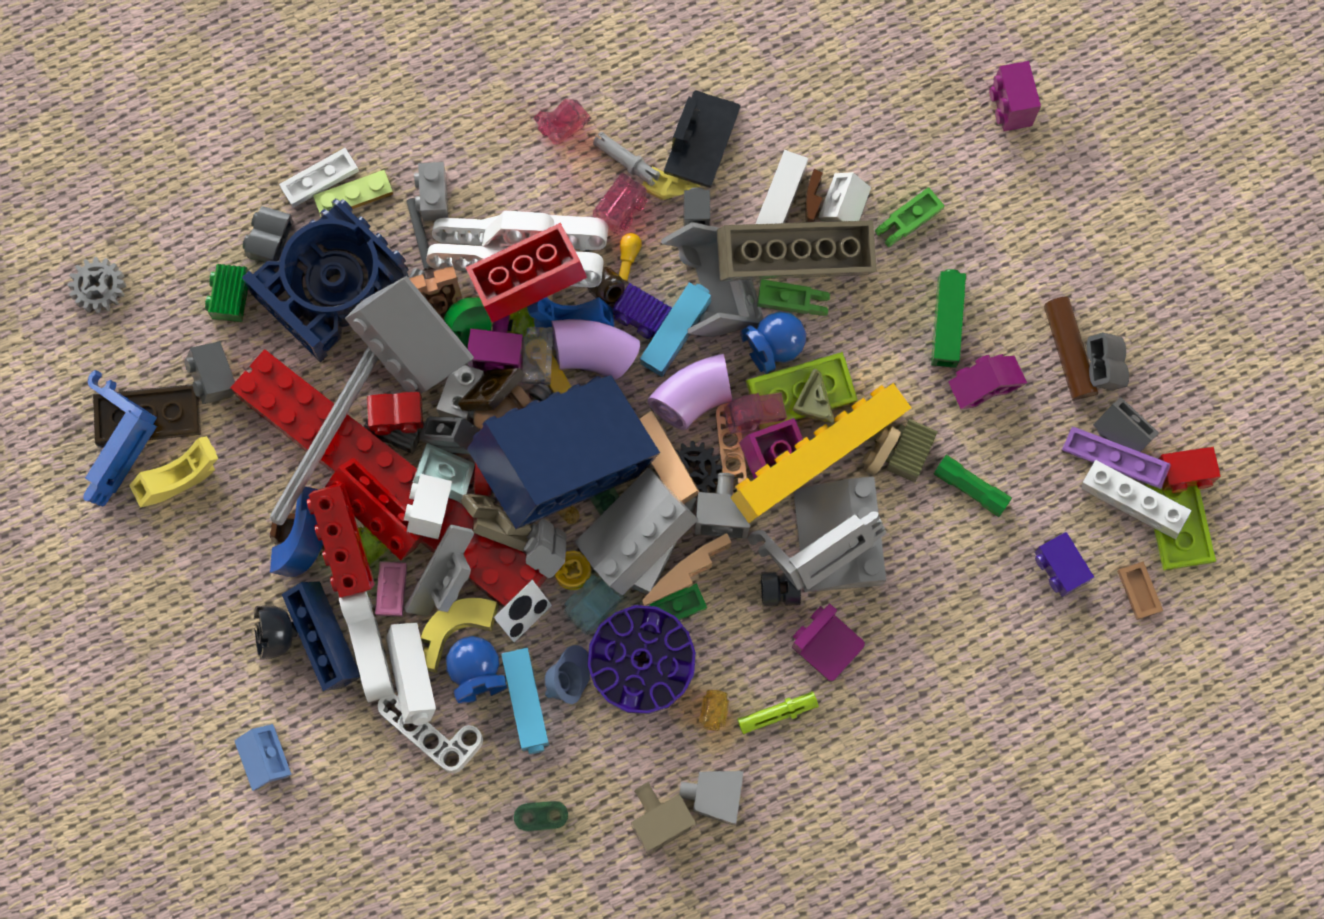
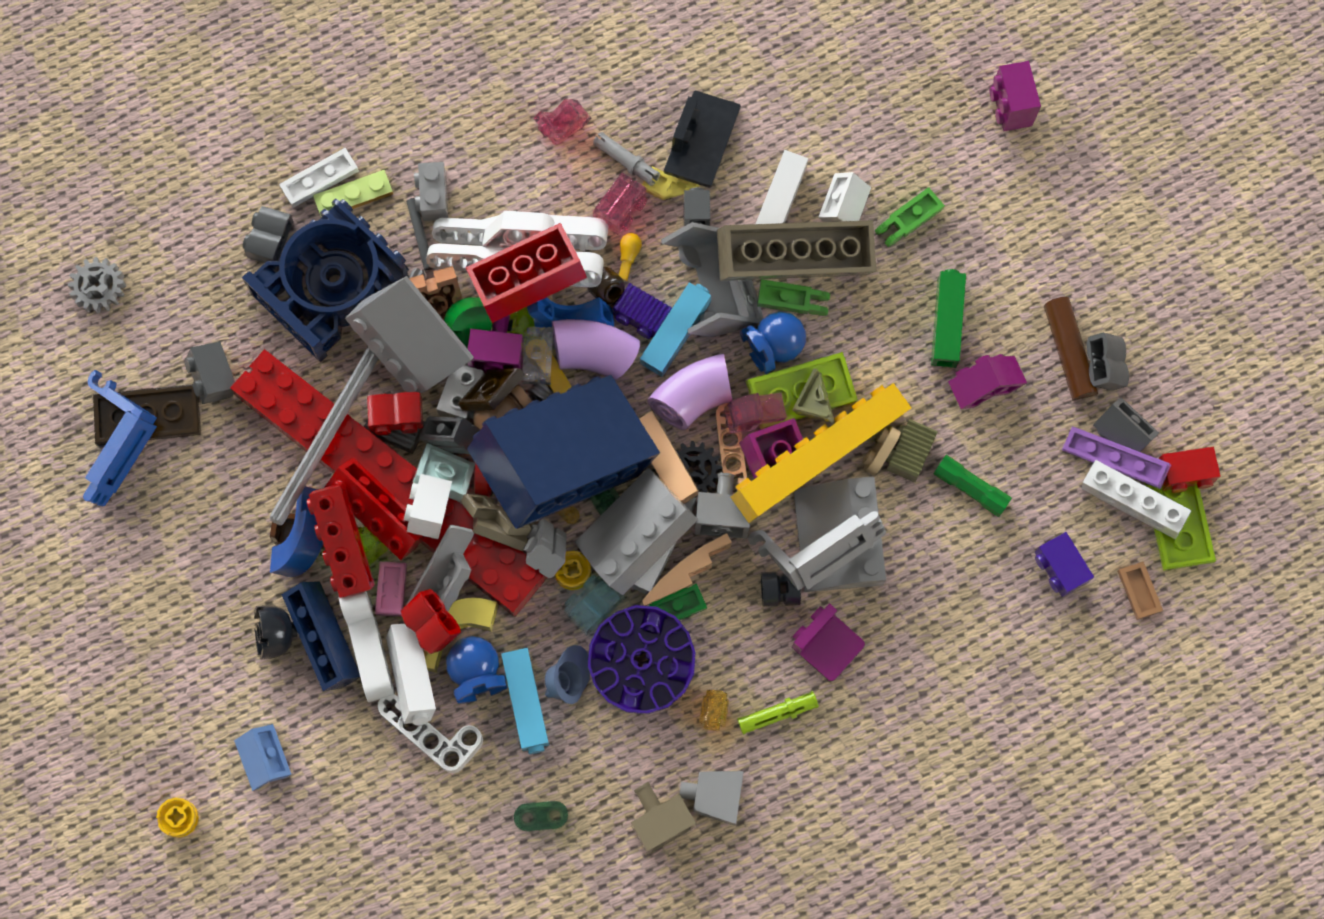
light yellow arch [129,436,218,508] -> none
green brick [205,264,249,322] -> none
sticker [494,580,552,642] -> none
reddish brown slope [805,169,823,222] -> none
none -> yellow wheel [156,797,199,838]
none -> red brick [400,589,461,654]

